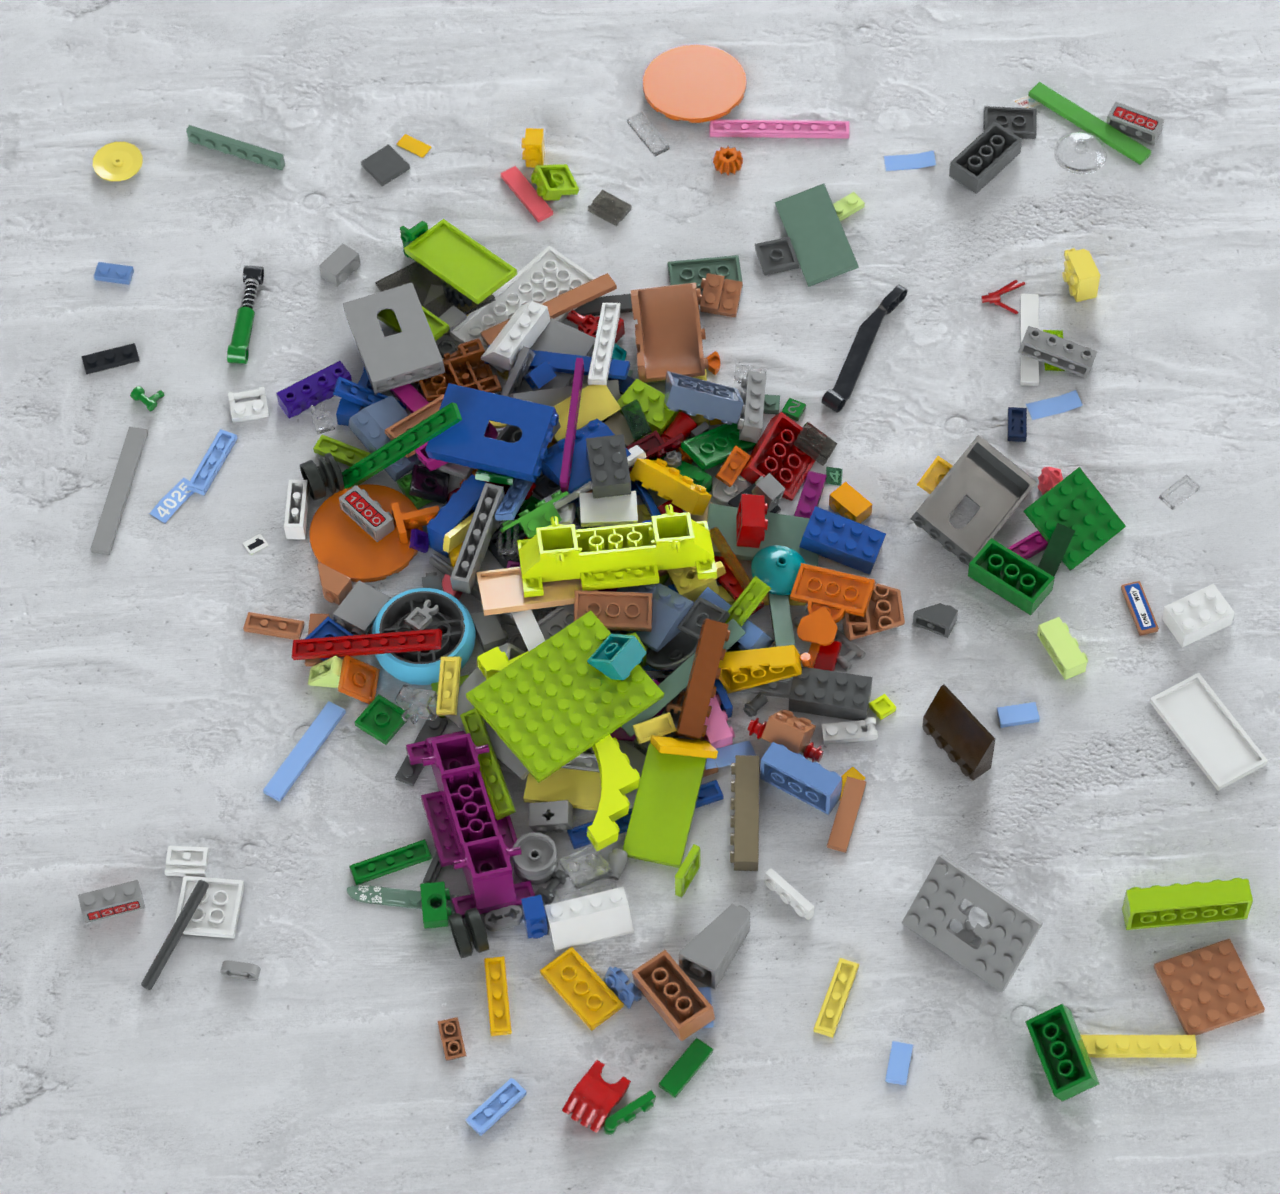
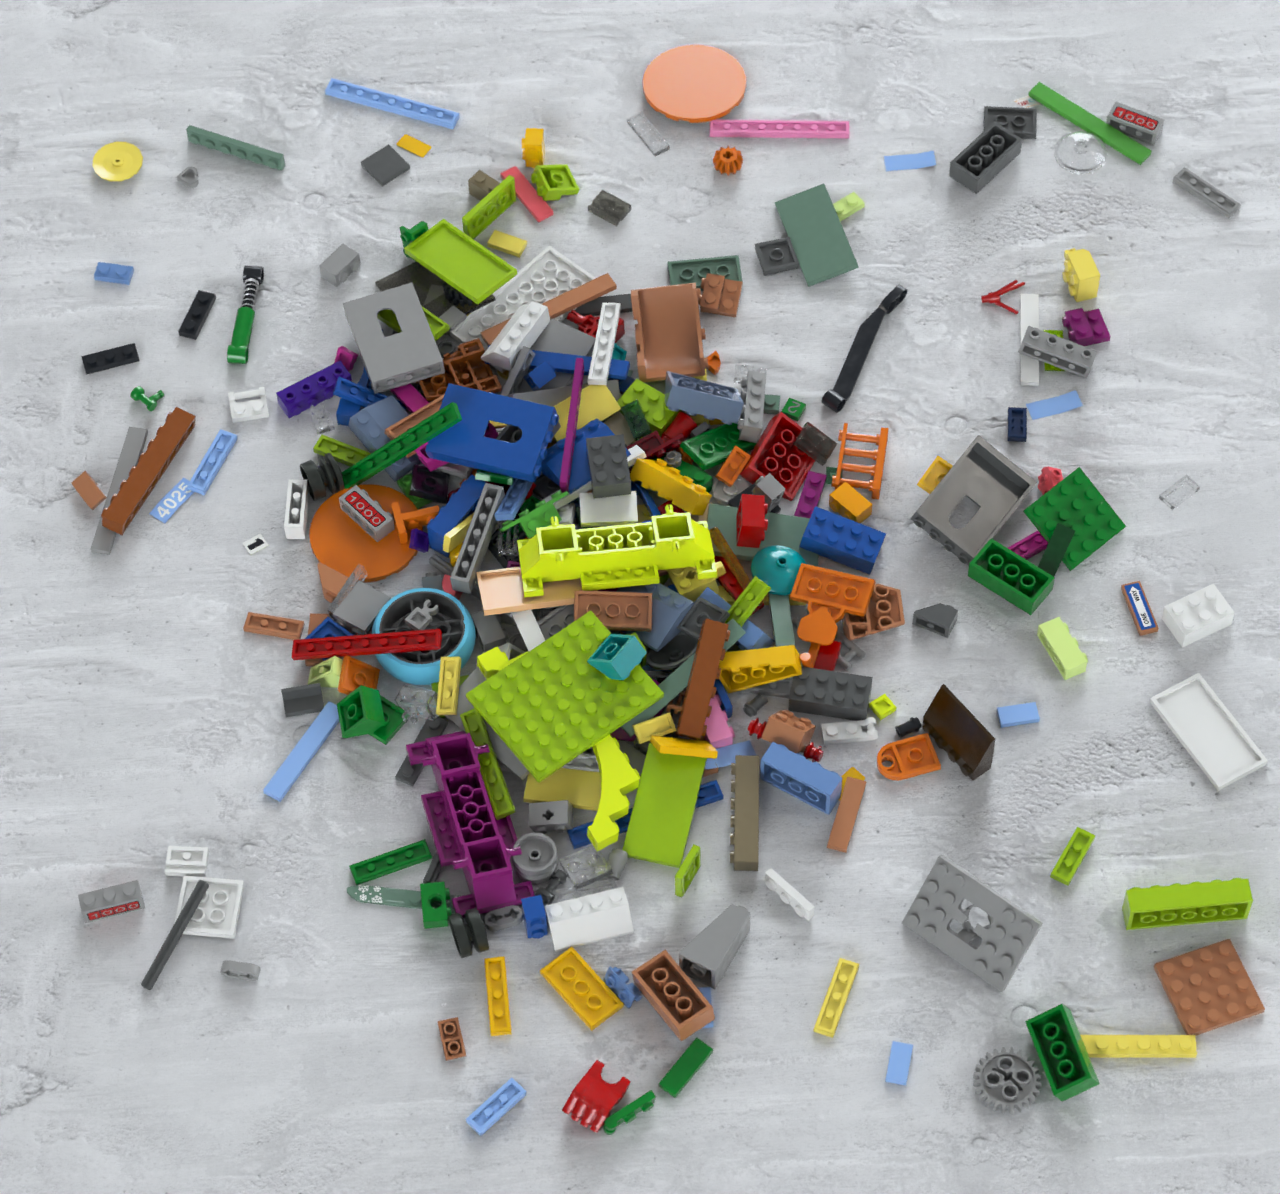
none -> nougat slope [71,471,107,510]
none -> dark orange brick [101,407,196,535]
none -> light grey tile [177,167,198,188]
none -> black plate [178,290,216,340]
none -> dark grey panel [281,683,324,717]
none -> light blue tile [325,78,460,129]
none -> clear tile [327,564,367,619]
none -> dark pink tile [334,346,358,371]
none -> green slope [337,685,385,738]
none -> lime tile [462,175,516,239]
none -> dark tan brick [468,170,500,201]
none -> light yellow tile [487,230,527,258]
none -> orange fence [831,423,889,500]
none -> orange plate [877,733,941,781]
none -> black pin [895,717,922,738]
none -> light grey gear [973,1047,1042,1114]
none -> lime plate [1050,827,1095,886]
none -> magenta plate [1062,308,1111,346]
none -> light grey tile [1173,167,1241,218]

